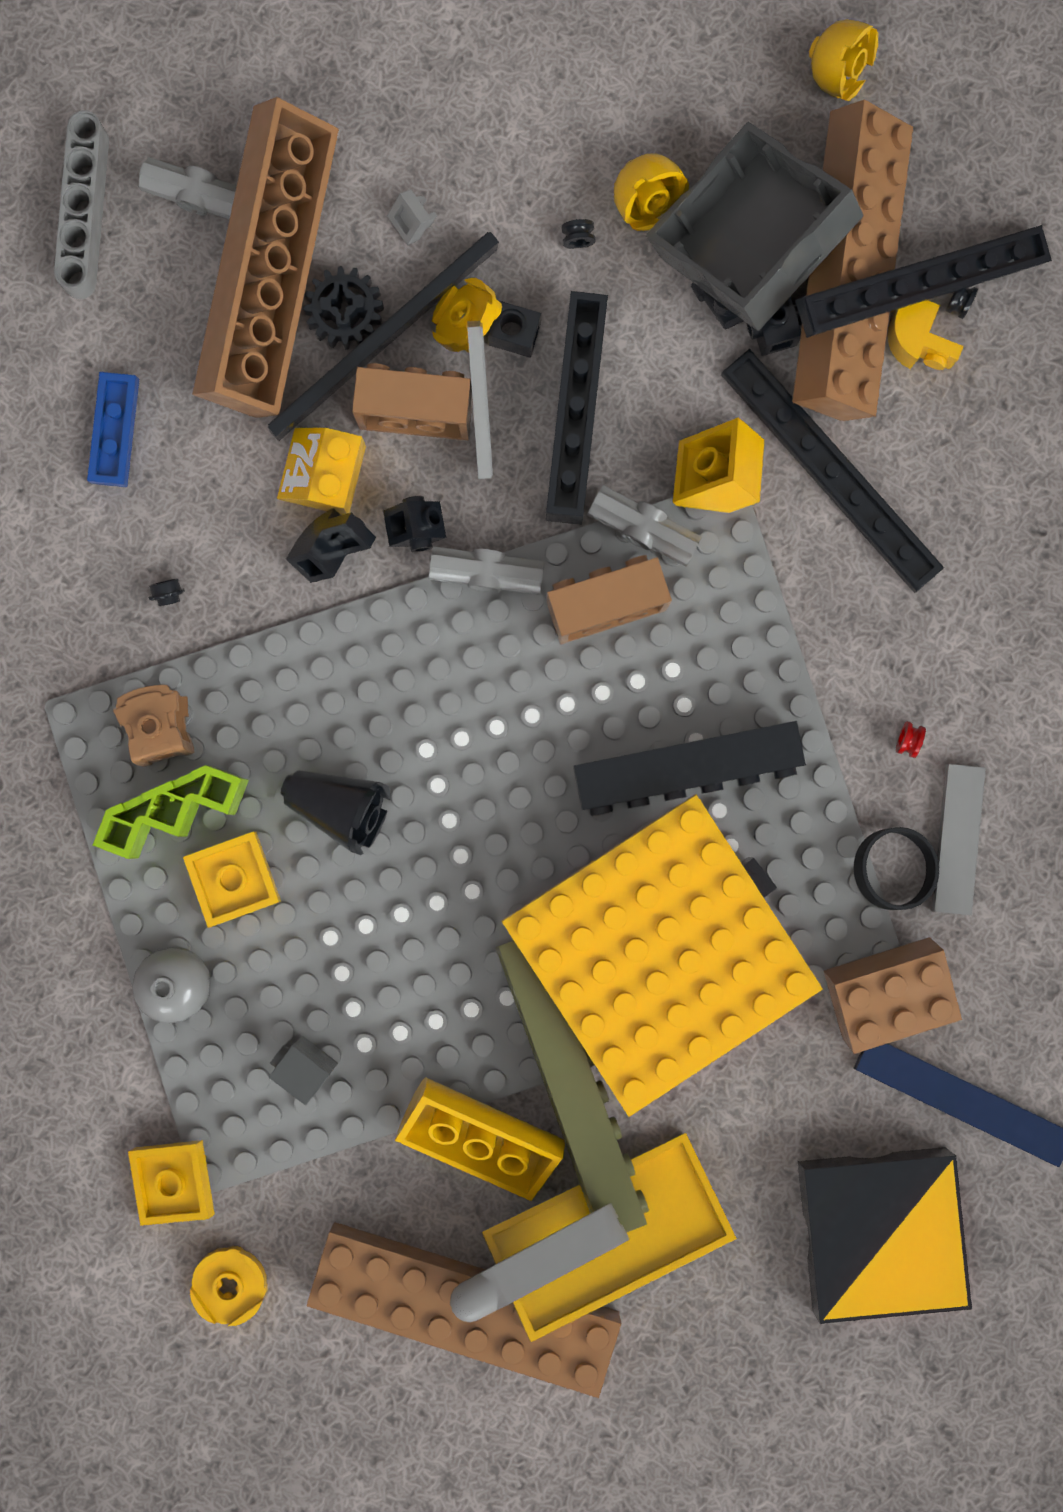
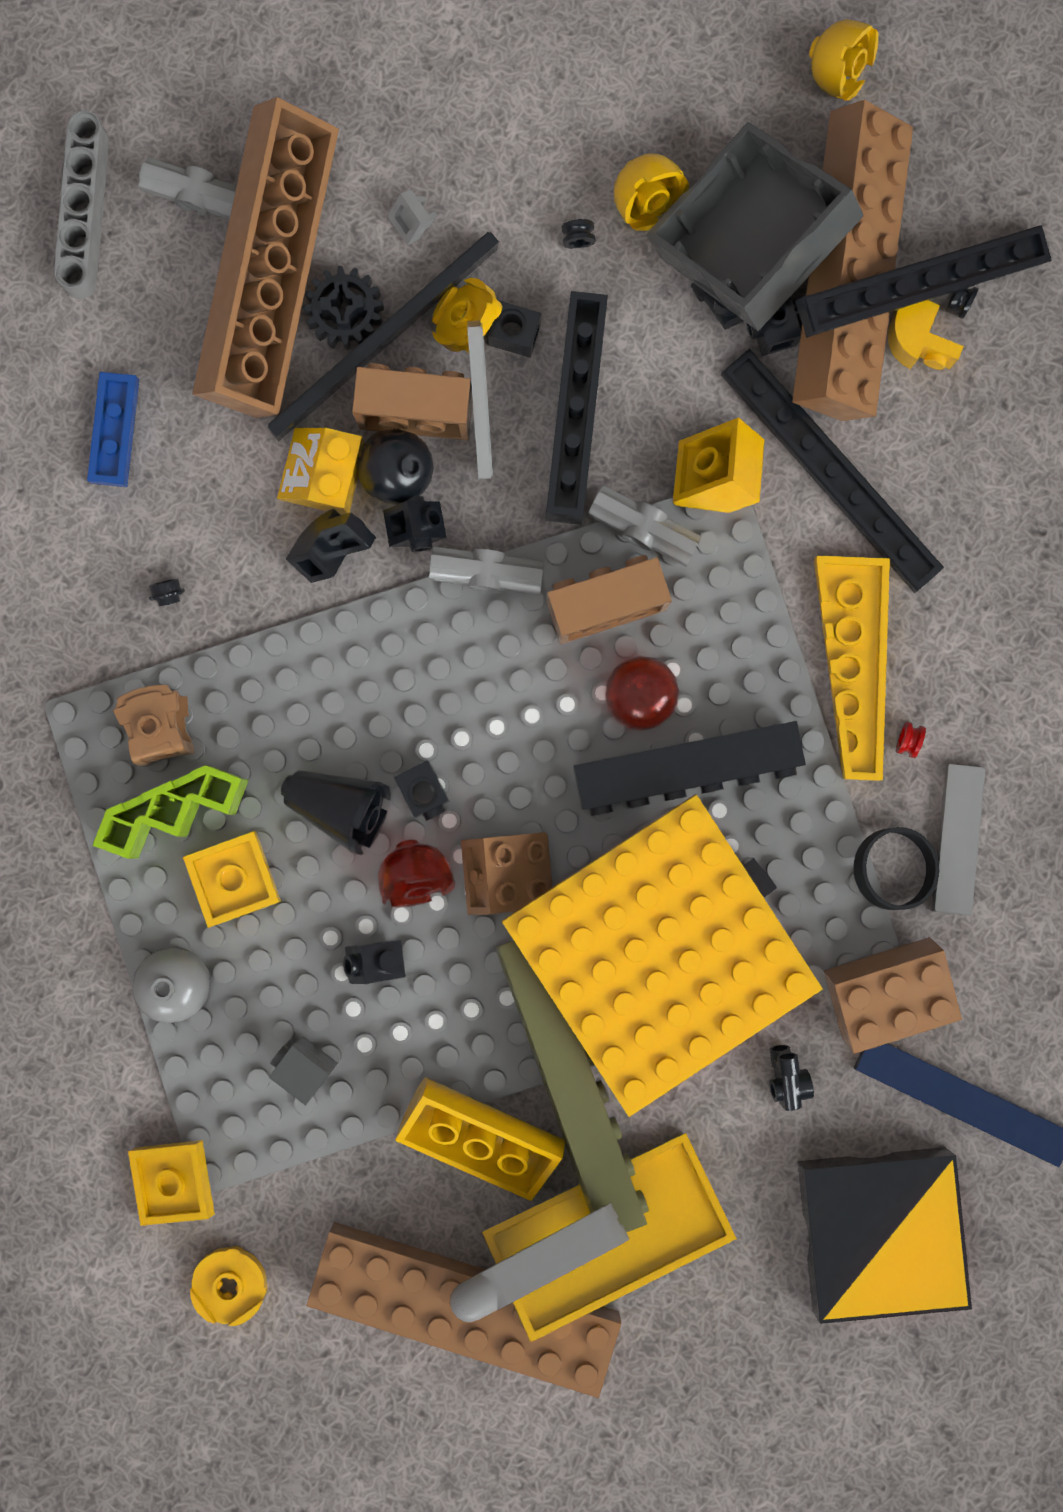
none -> black bracket [343,940,406,984]
none -> black cylinder [357,429,434,504]
none -> clear red cylinder [378,840,455,908]
none -> black brick [394,760,450,821]
none -> medium nougat bracket [461,832,552,915]
none -> clear red cylinder [604,656,679,731]
none -> black plate [769,1045,814,1111]
none -> yellow wing [814,556,890,781]

